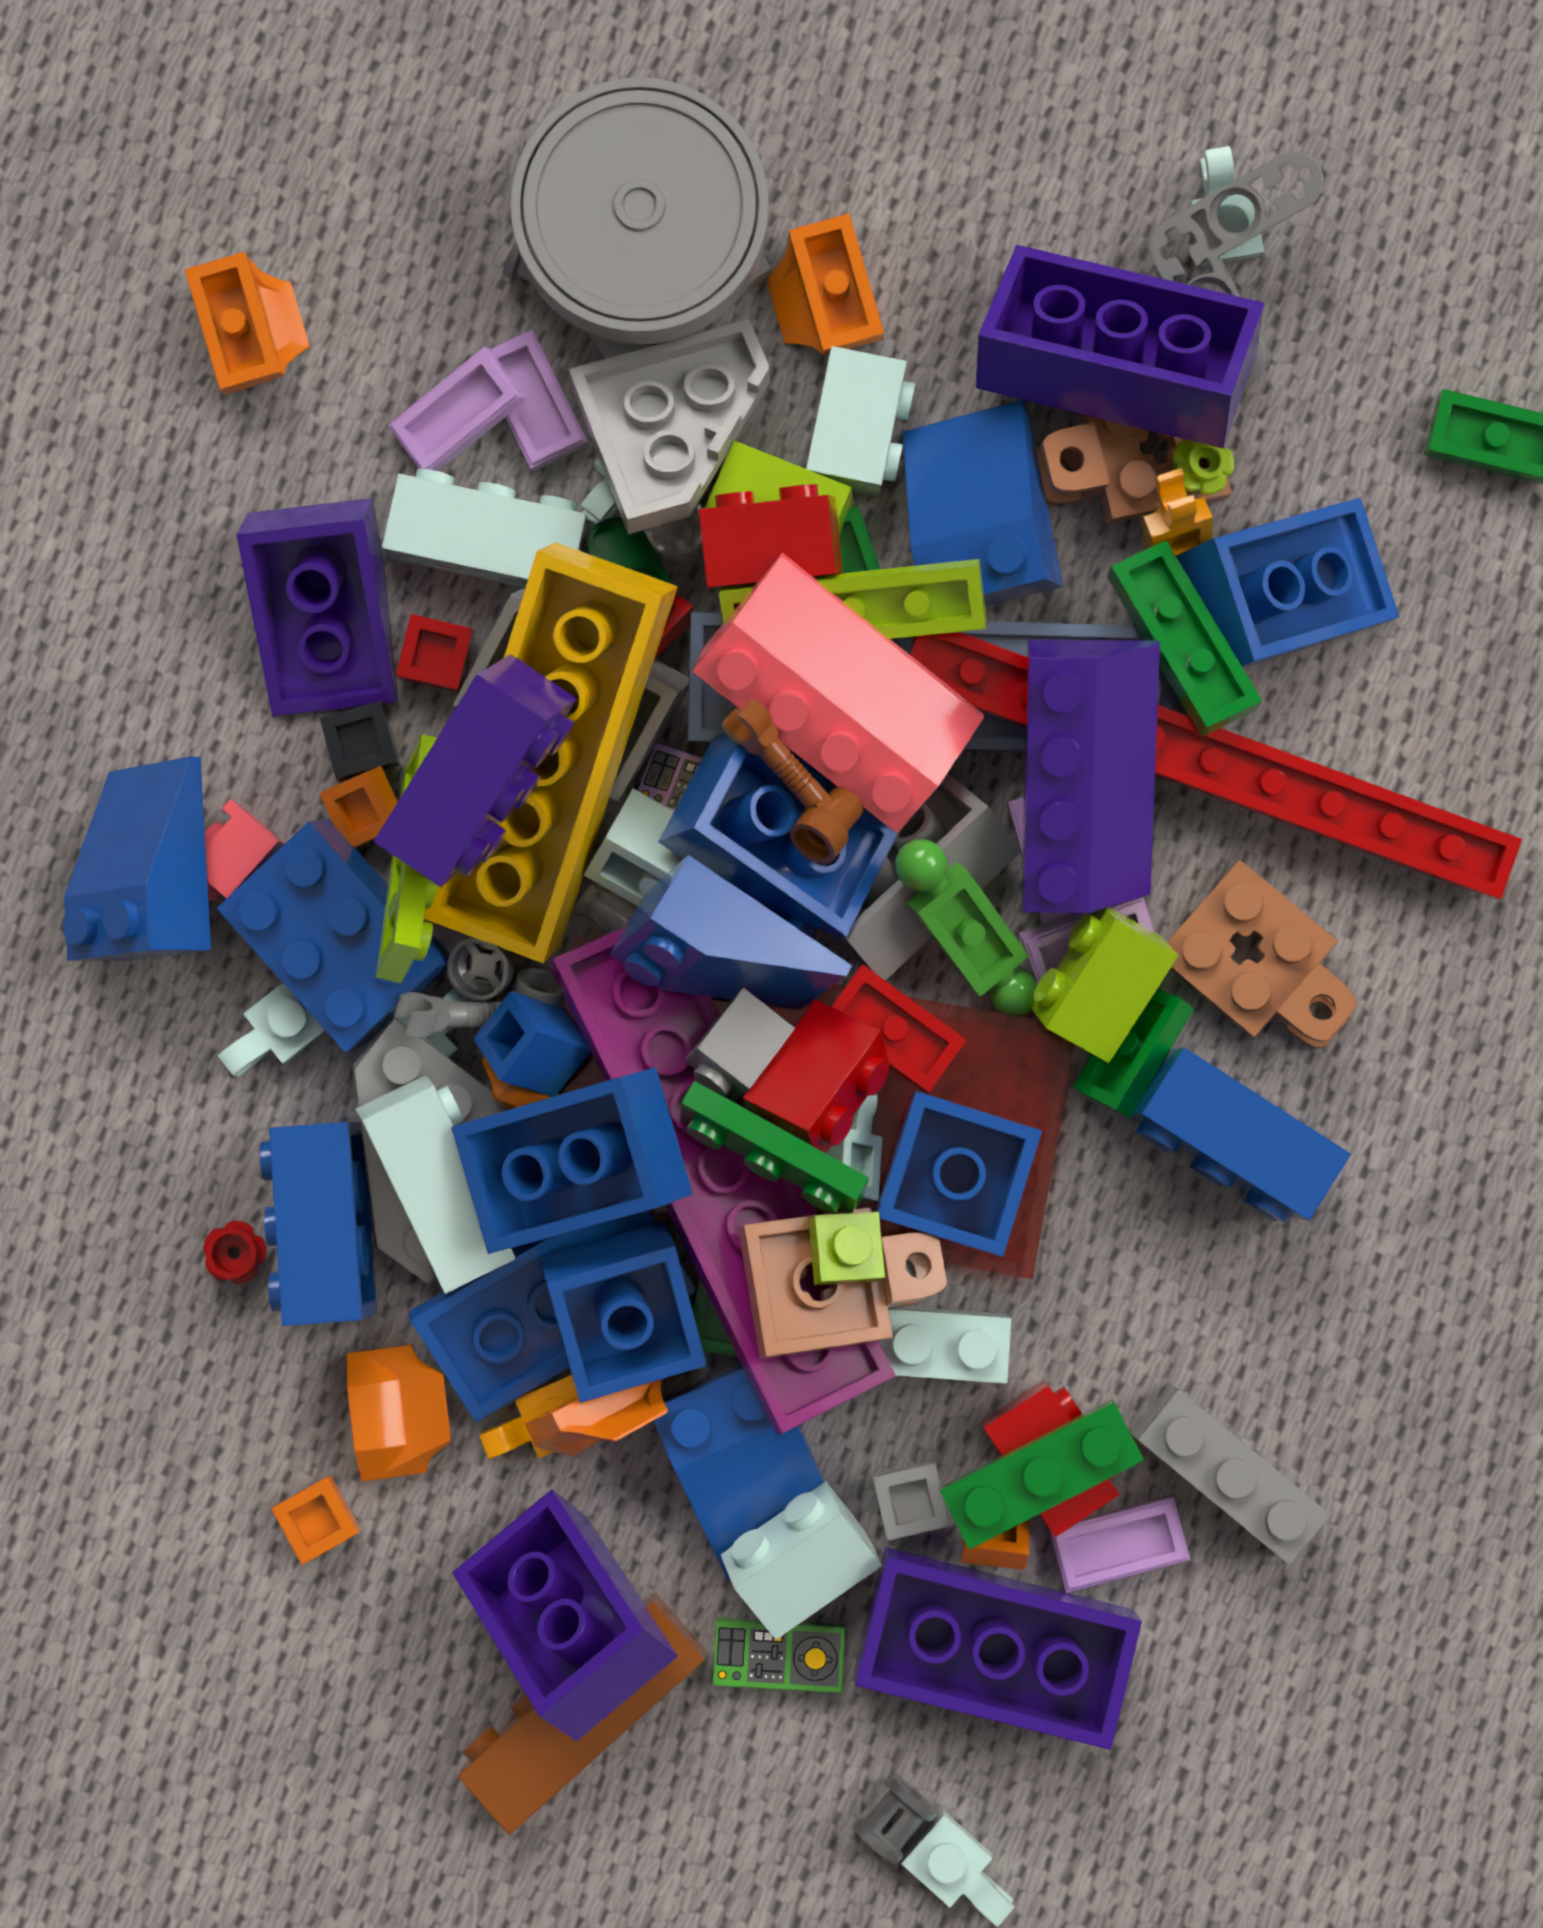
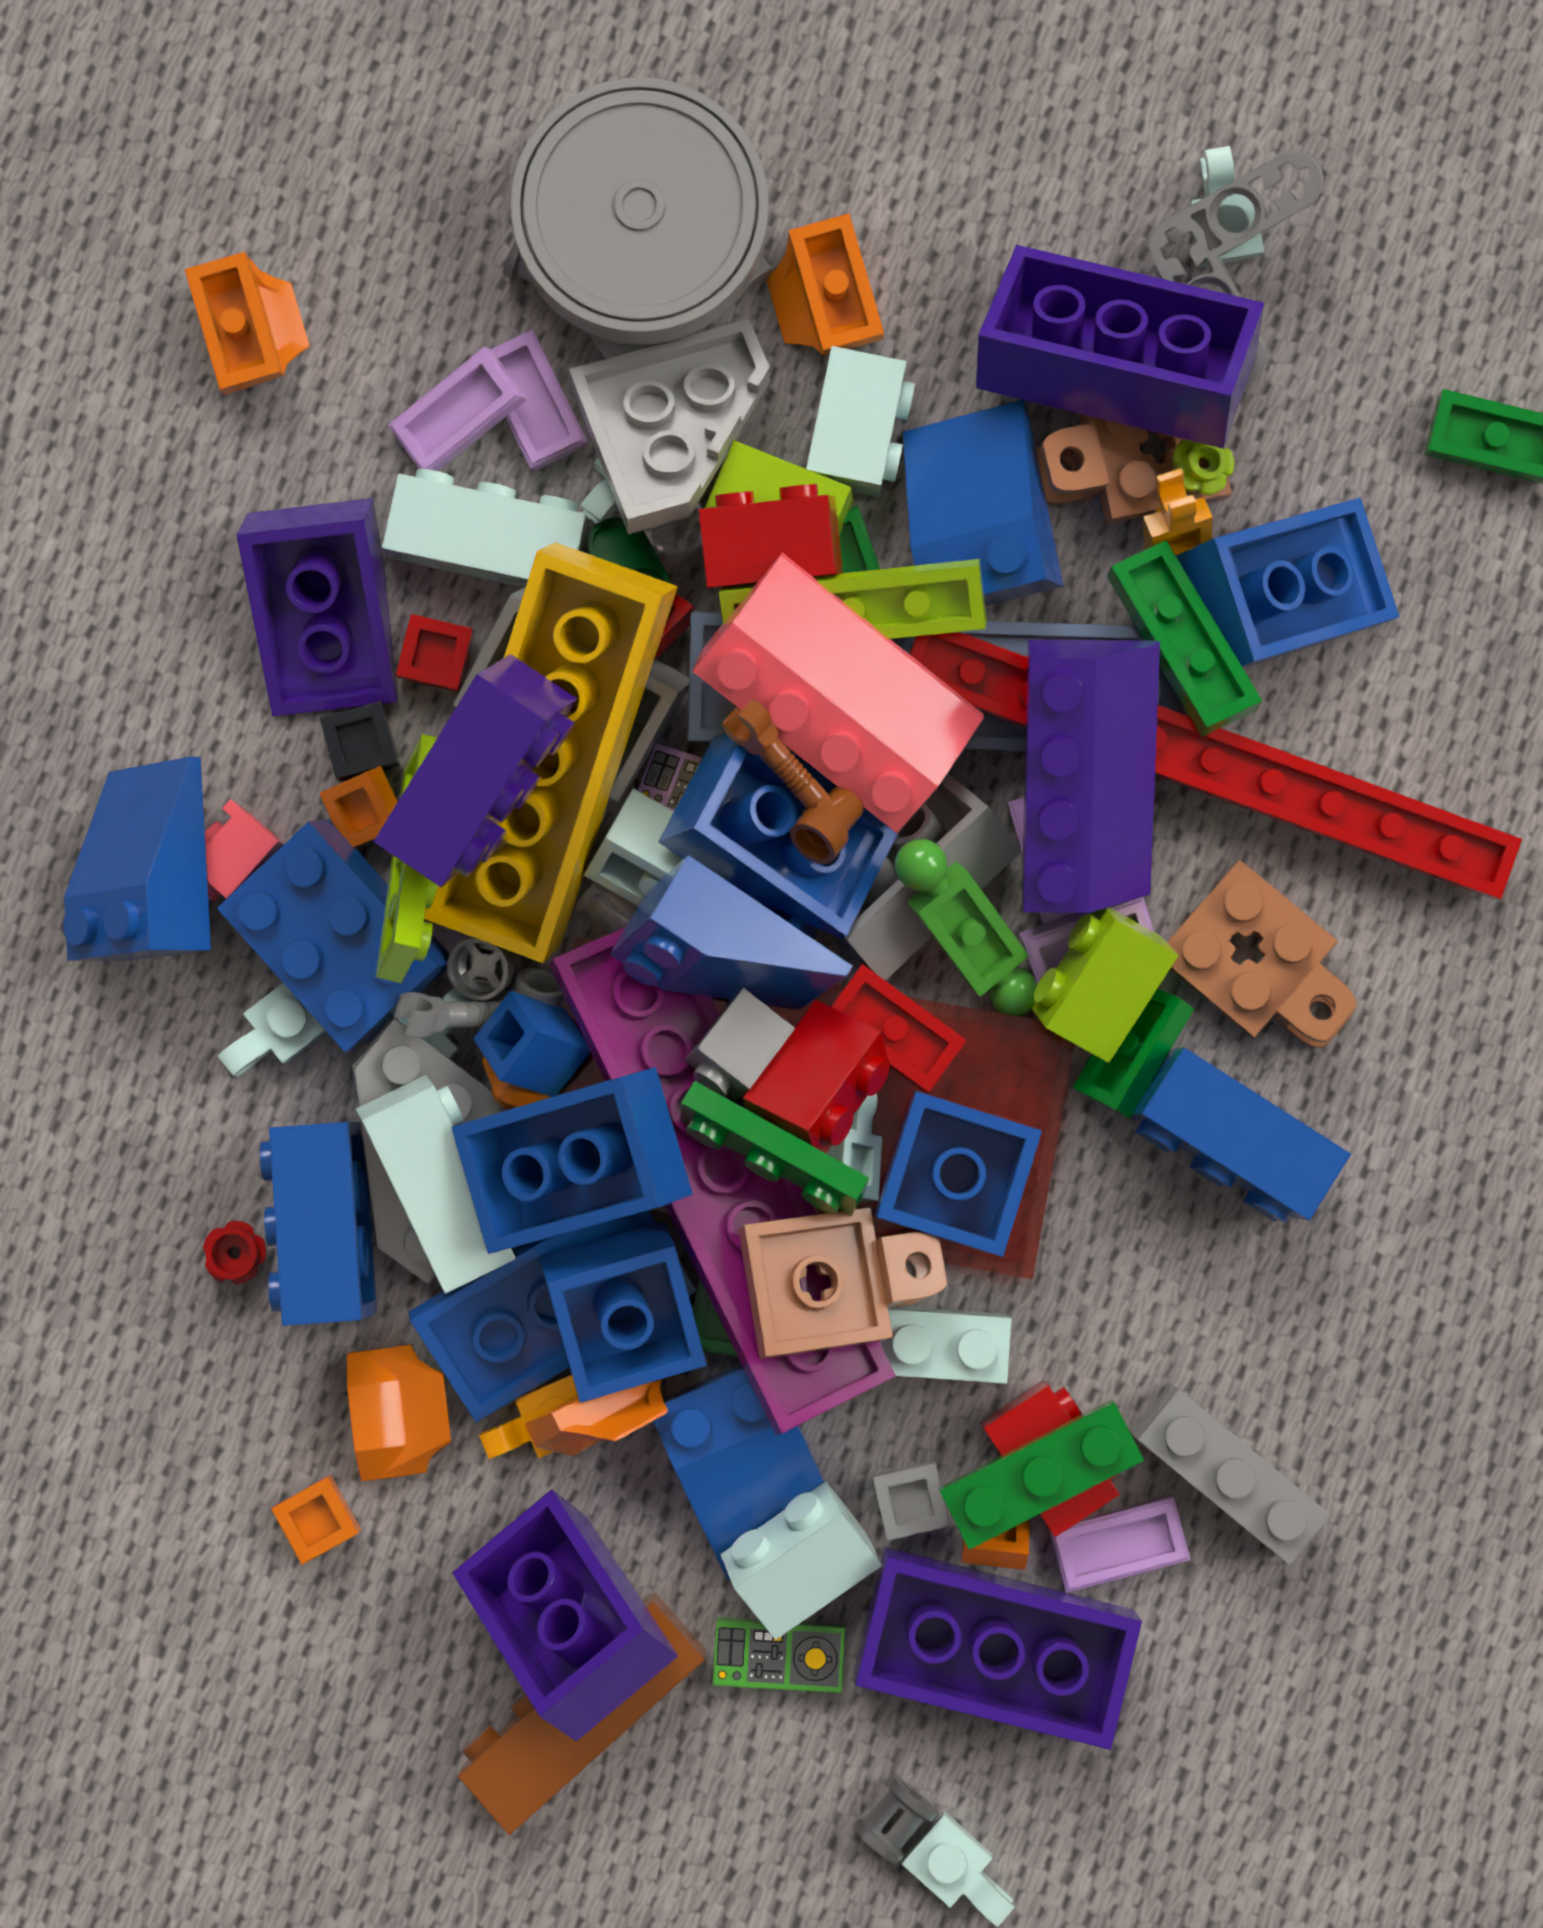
lime plate [808,1212,885,1285] -> none

